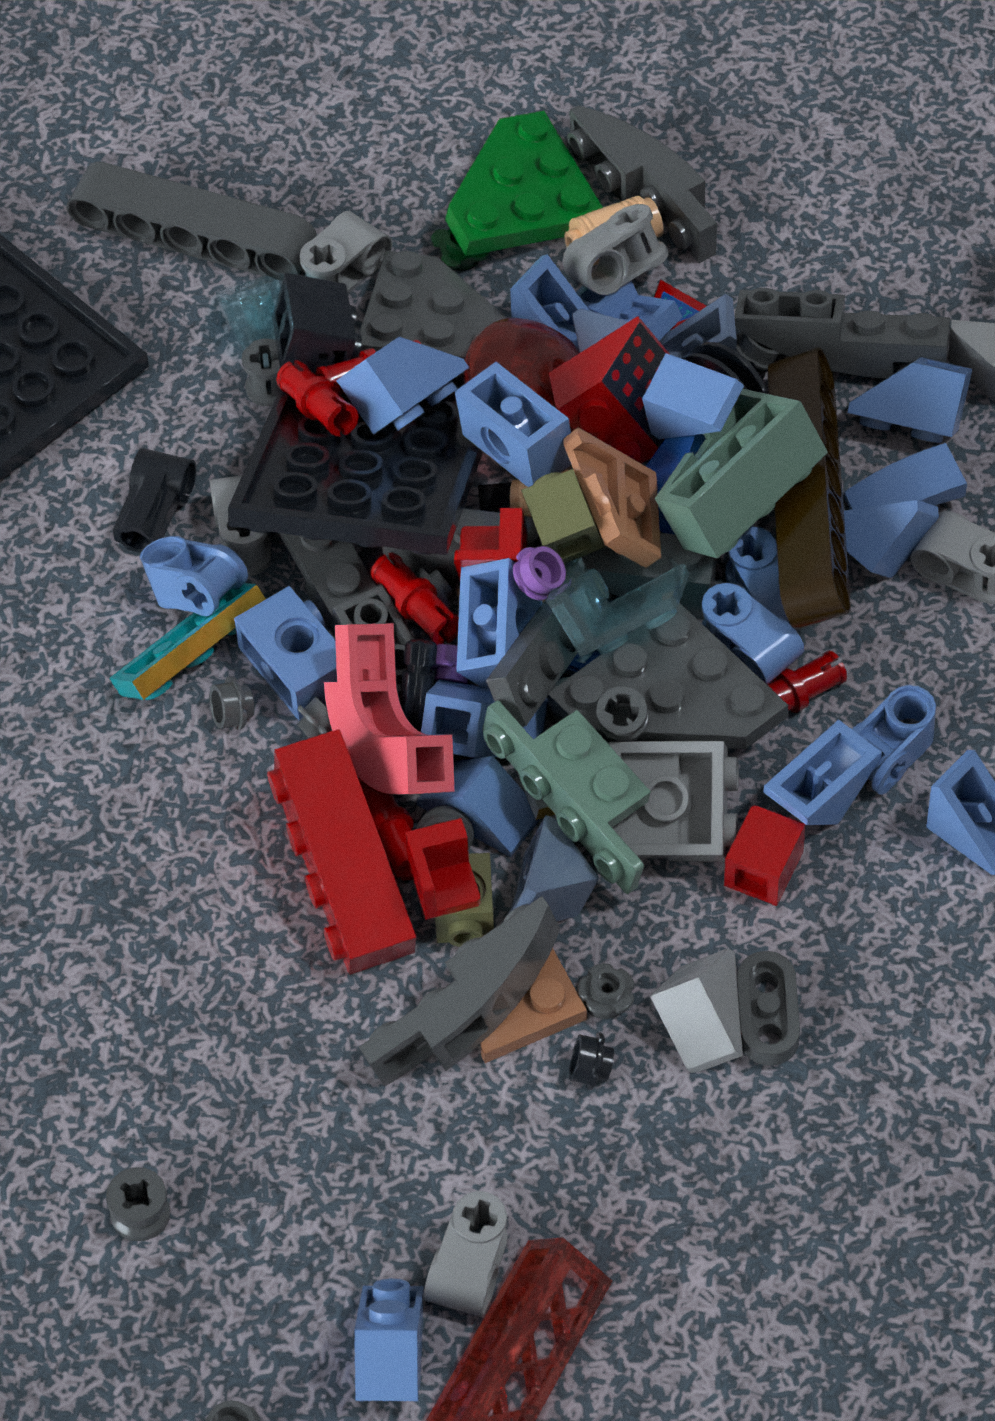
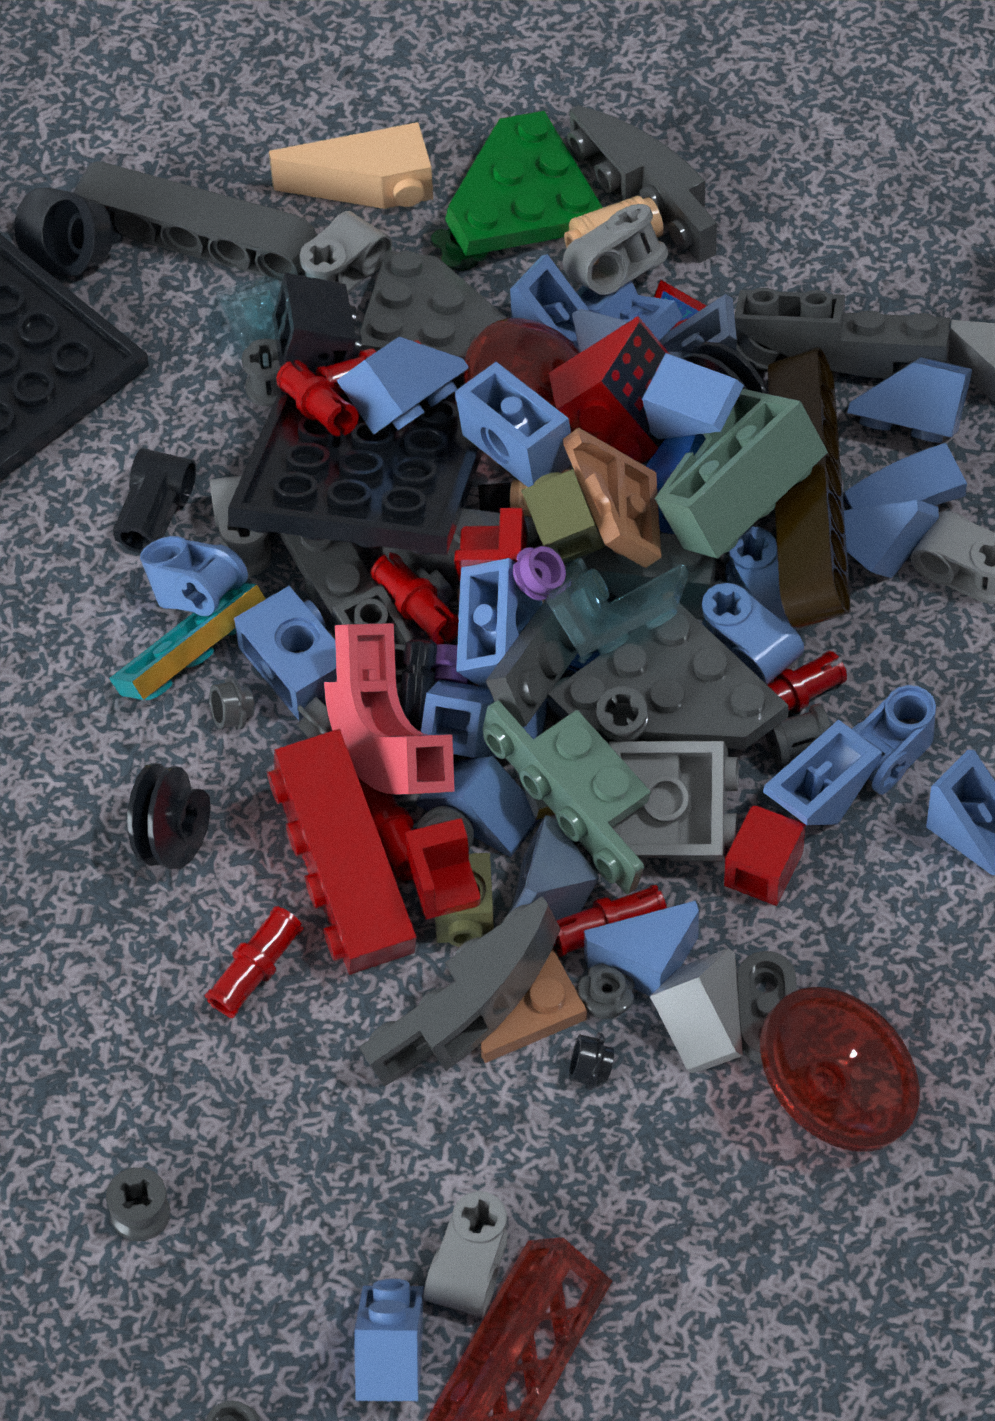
none -> black piece [14,188,123,276]
none -> black piece [127,763,211,869]
none -> red pin [204,906,304,1018]
none -> light nougat slope [269,122,433,209]
none -> red pin [553,884,667,957]
none -> medium blue slope [584,901,699,996]
none -> clear red dish [760,987,920,1152]
none -> dark grey bush [765,703,831,768]

